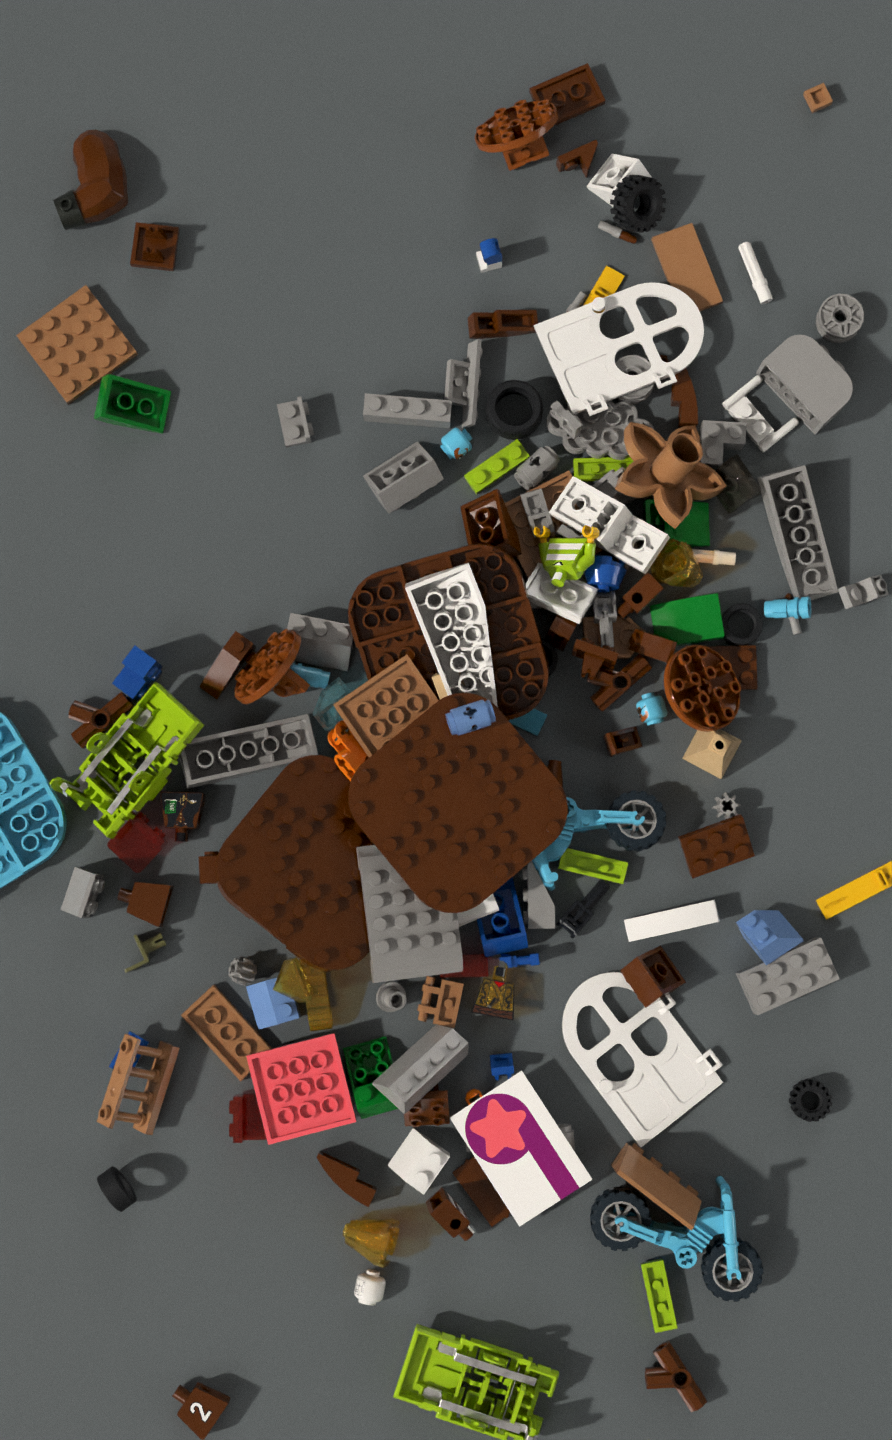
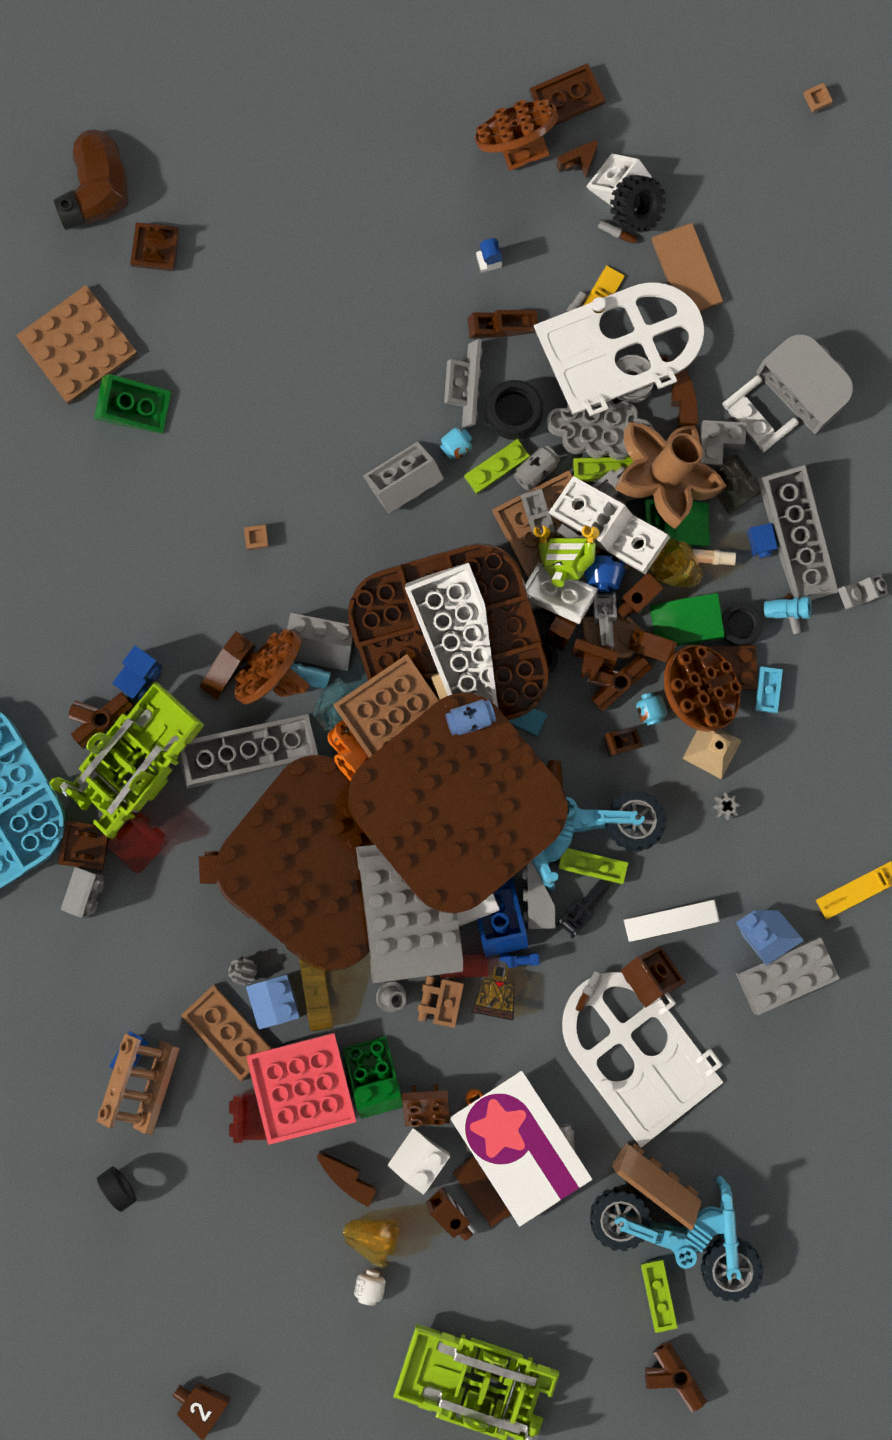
reddish brown torso [117,882,174,927] -> none
olive bracket [124,933,167,973] -> none
black torso [160,792,206,842] -> none
clear yellow slope [273,957,313,1003] -> none
light grey bracket [277,396,314,448] -> none
light grey brick [363,393,452,428] -> none
light grey slope [372,1024,469,1114] -> none
reddish brown slope [460,489,522,558] -> none
blue tile [490,1053,514,1080] -> none
light grey plate [549,401,583,439] -> none
reddish brown plate [678,814,755,879] -> none
white axle [738,242,773,305] -> none
black tyre [789,1079,832,1122] -> none
light grey wheel [816,293,864,343] -> none
none -> reddish brown plate [58,820,109,871]
none -> medium nougat plate [244,525,269,550]
none -> light grey piece [575,971,602,1011]
none -> blue brick [747,523,777,559]
none -> medium azure plate [755,667,783,714]

